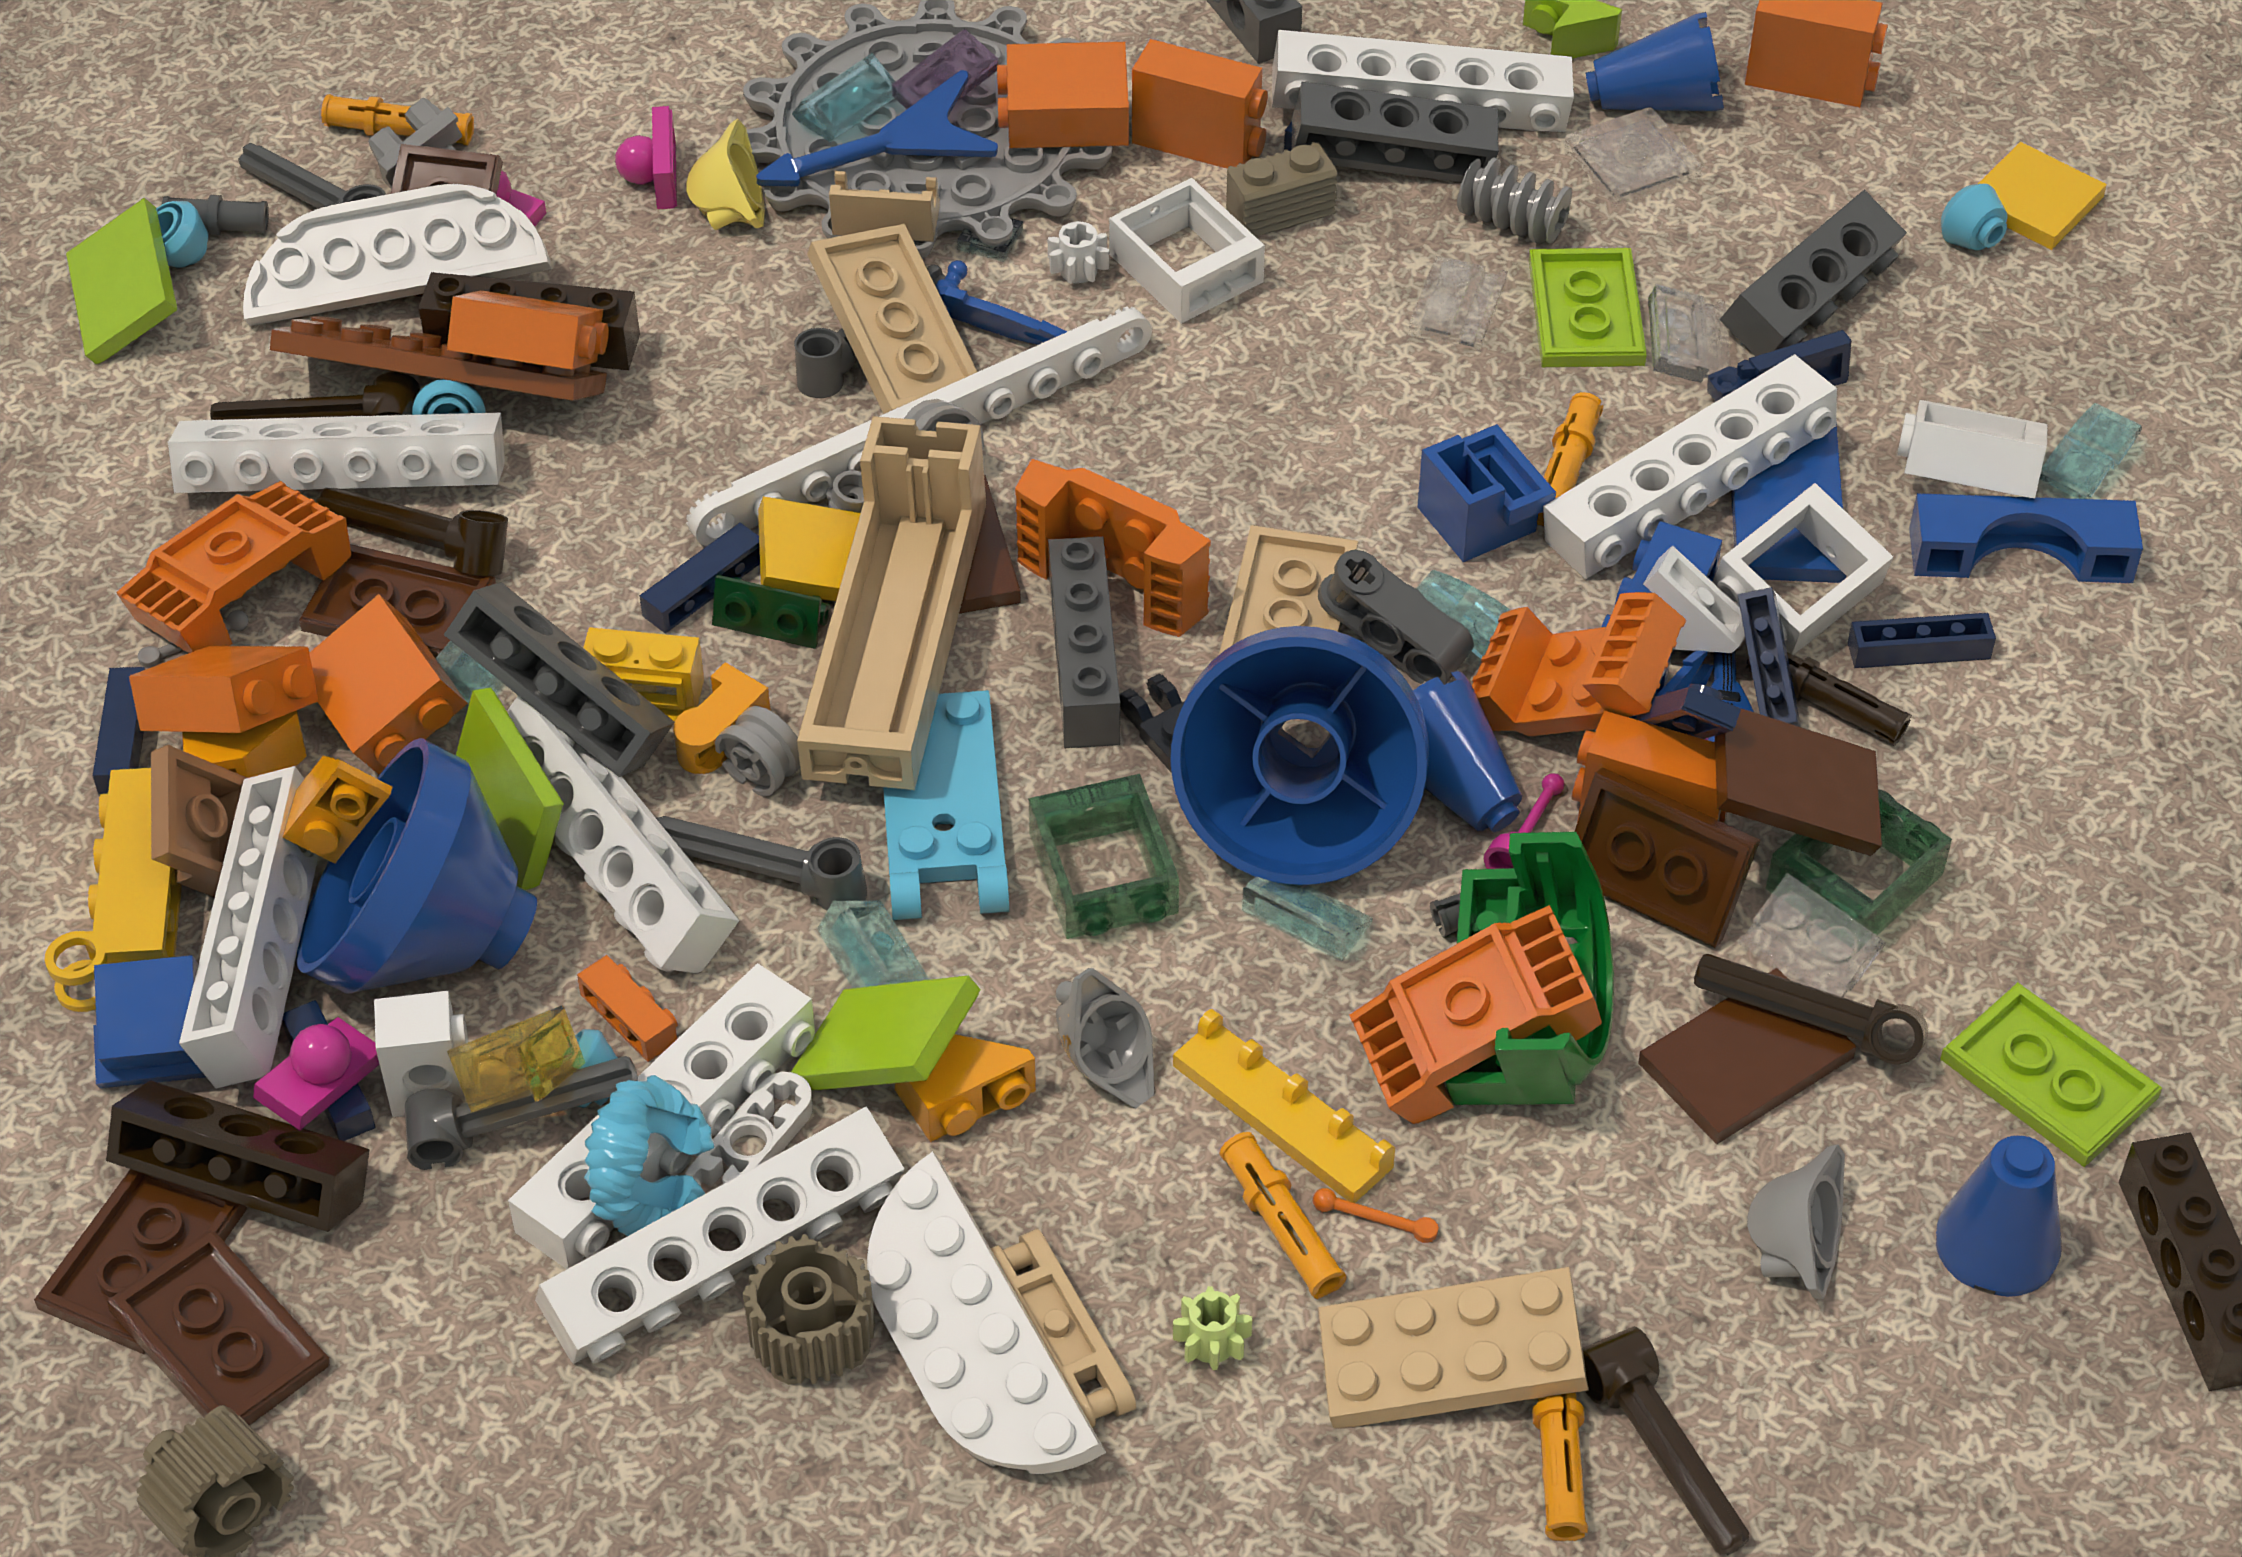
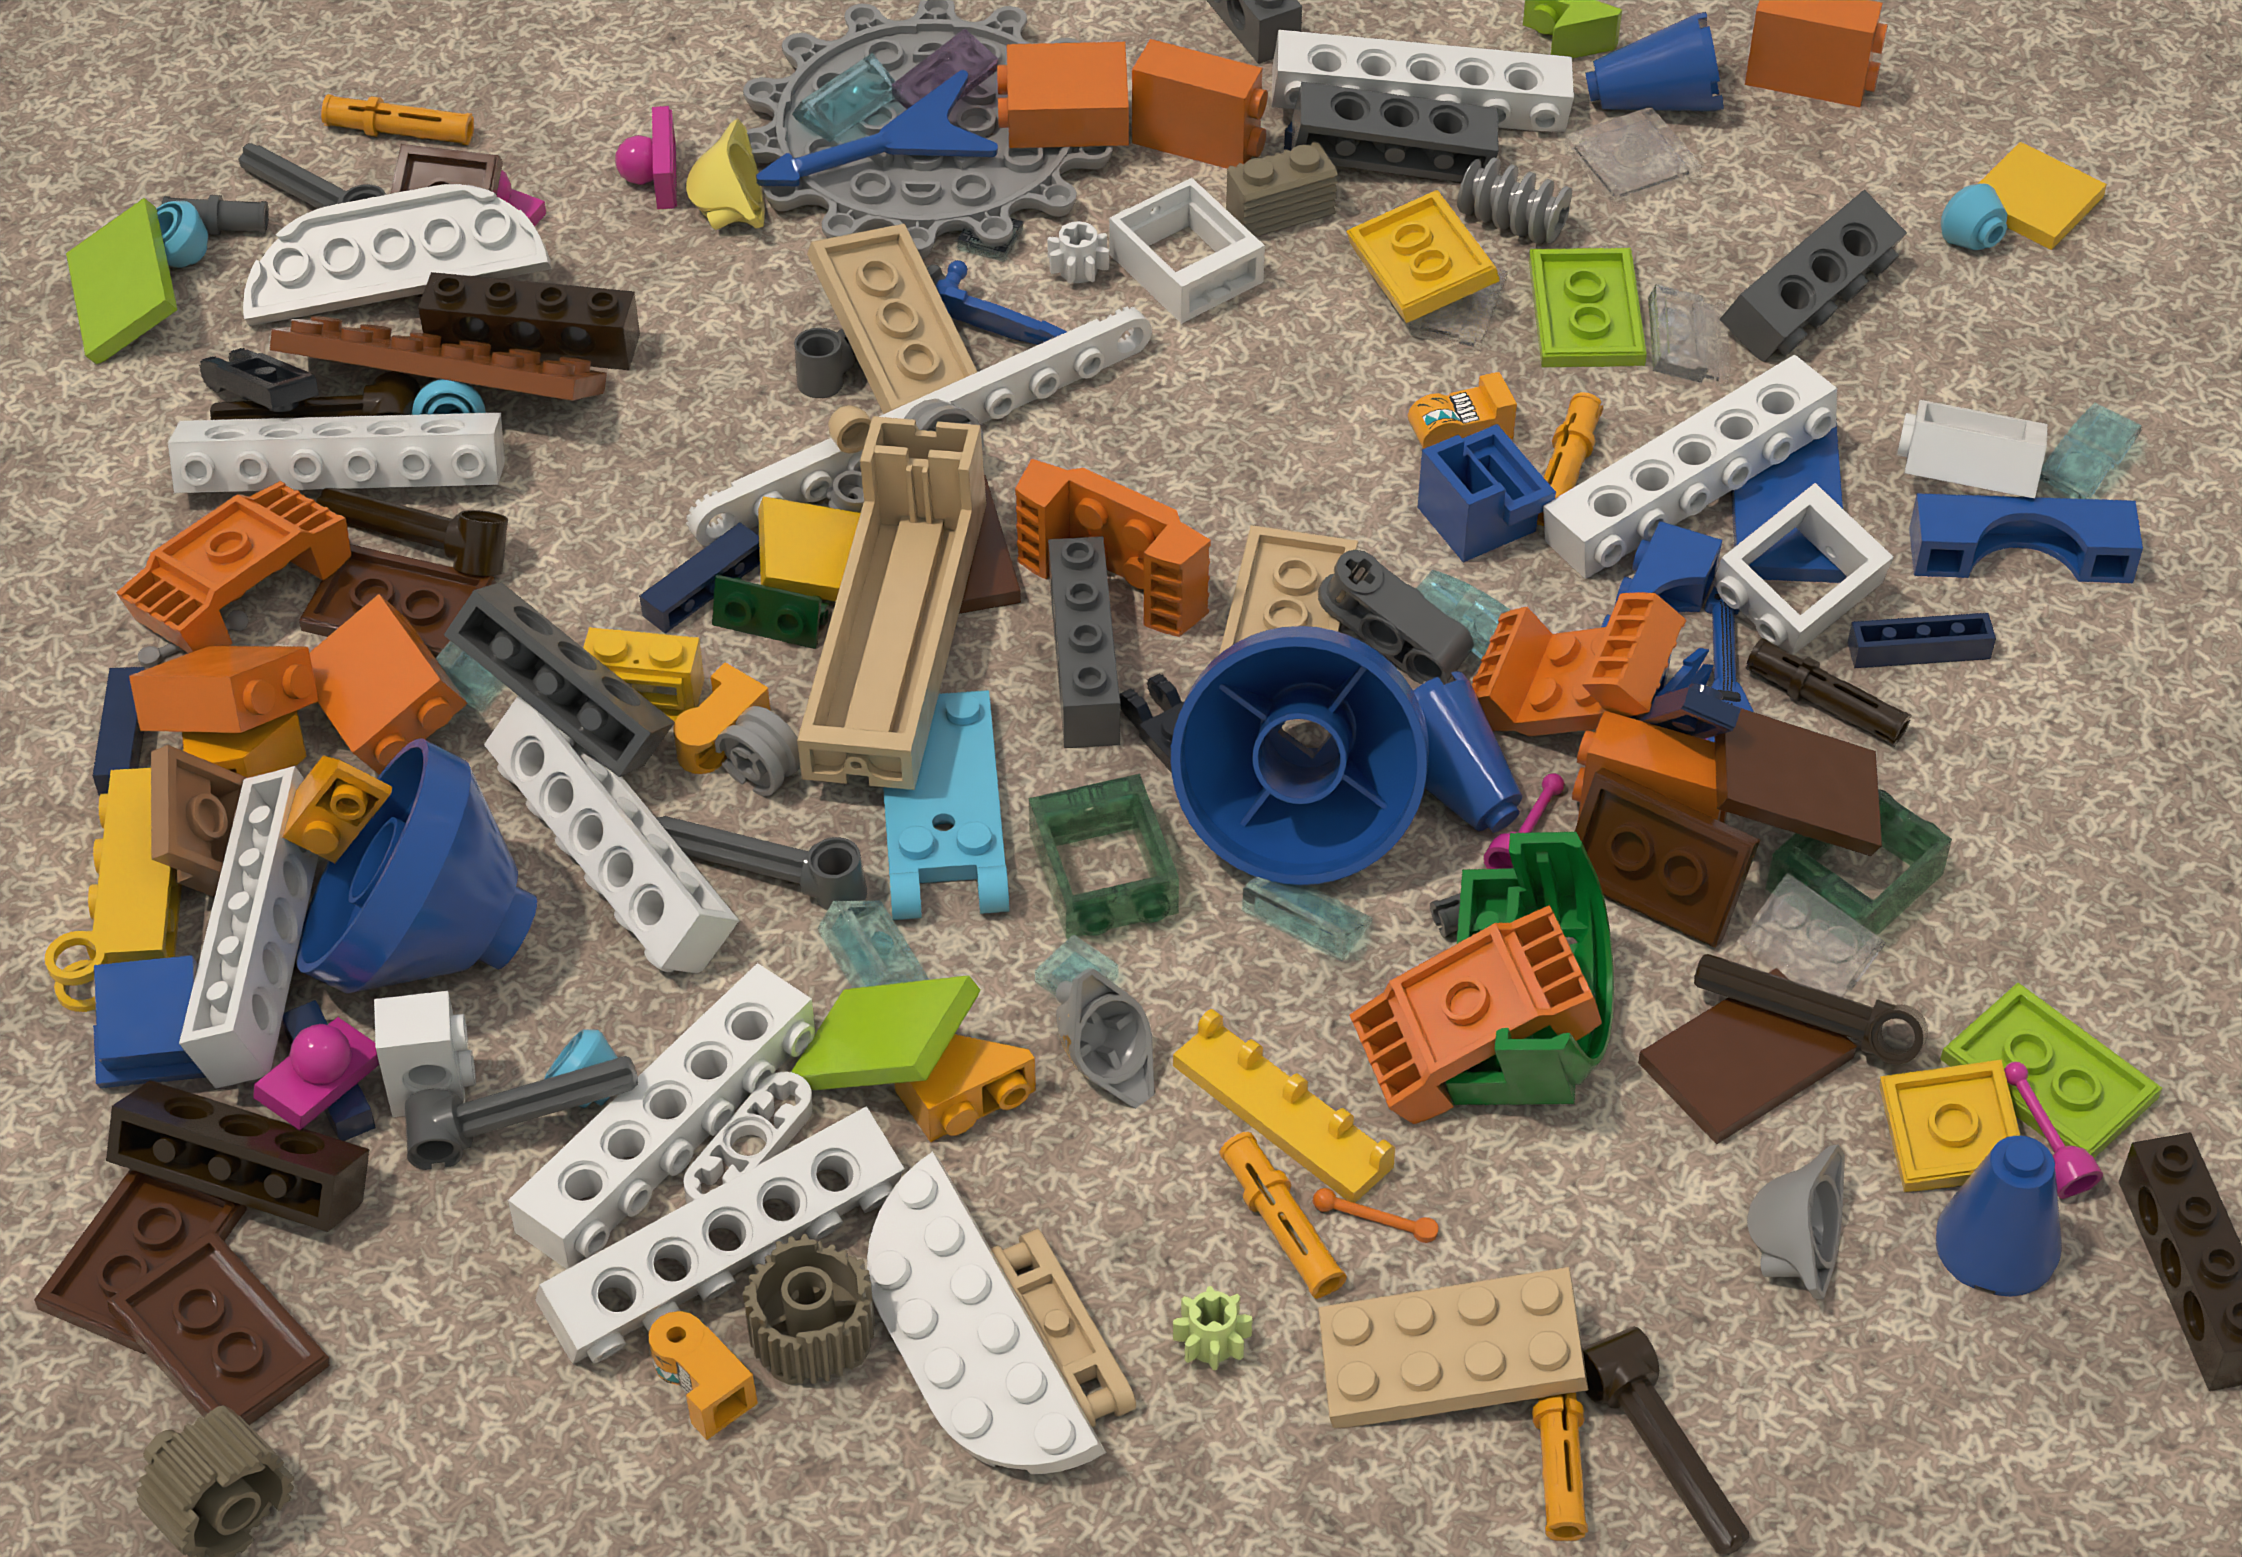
light grey hips [368,98,462,189] -> none
orange brick [447,290,609,370] -> none
clear yellow slope [447,1005,585,1113] -> none
lime tile [456,687,564,890] -> none
orange piece [577,955,678,1062] -> none
medium azure piece [584,1075,714,1236] -> none
tan hinge [829,171,940,242] -> none
white slope [1643,546,1745,653] -> none
dark blue hinge [1707,330,1852,402] -> none
dark blue piece [1737,587,1801,727] -> none
none -> black hinge [199,348,319,412]
none -> light orange leg [649,1311,758,1440]
none -> tan hinge [828,405,871,453]
none -> clear light blue tile [1035,934,1118,996]
none -> yellow tile [1346,190,1500,323]
none -> light orange leg [1407,372,1517,449]
none -> yellow tile [1879,1059,2020,1192]
none -> dark pink hinge [2004,1062,2103,1199]

